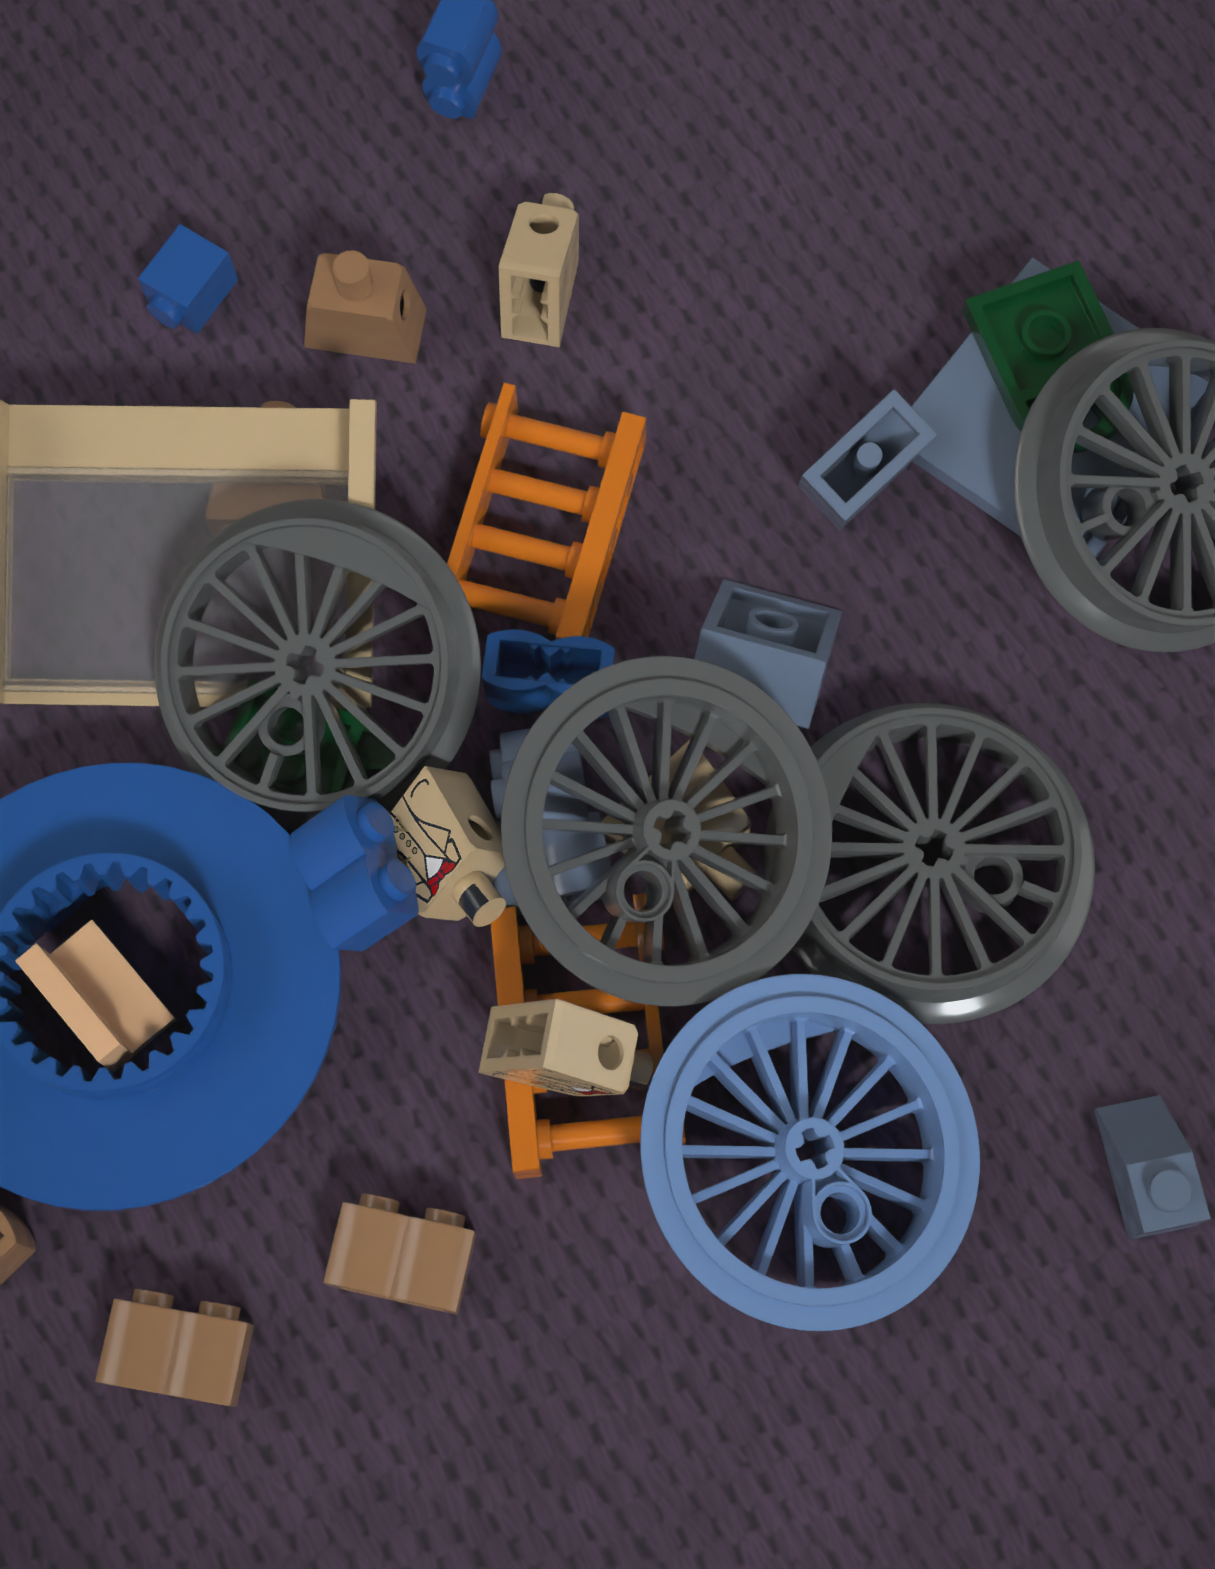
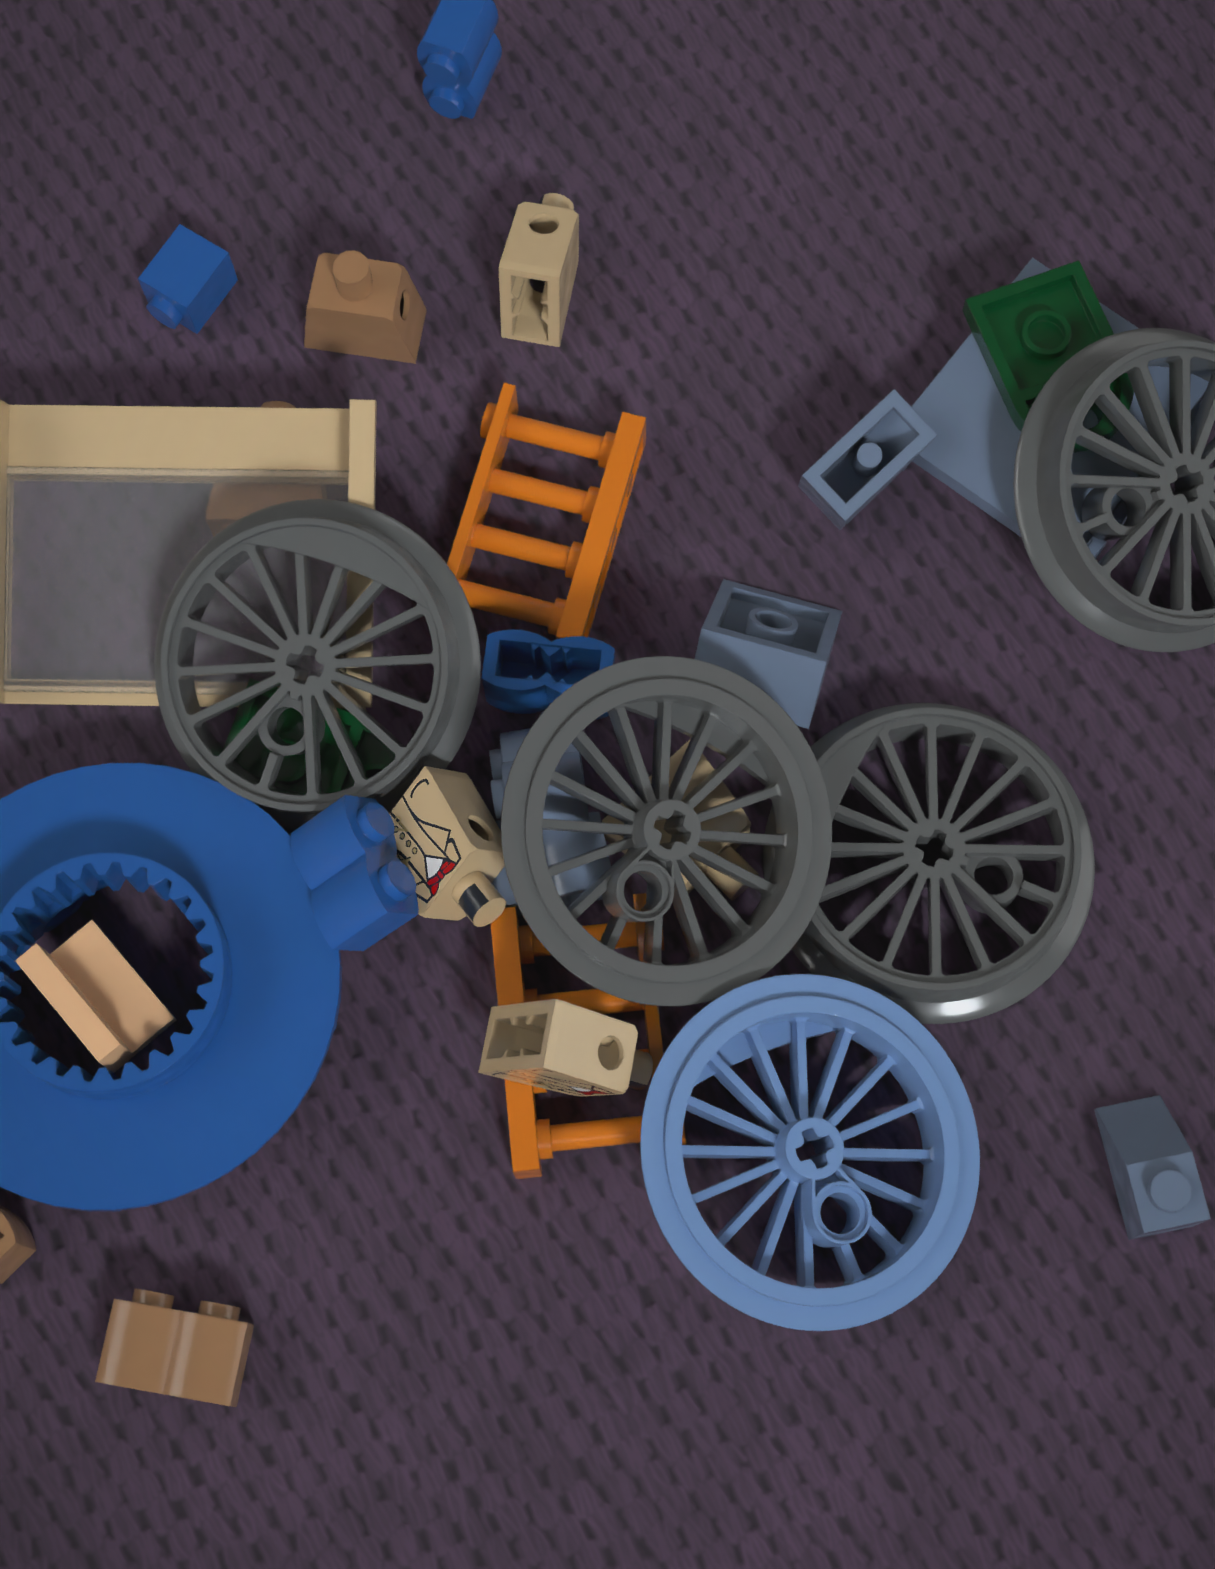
medium nougat brick [323,1194,476,1315] -> none

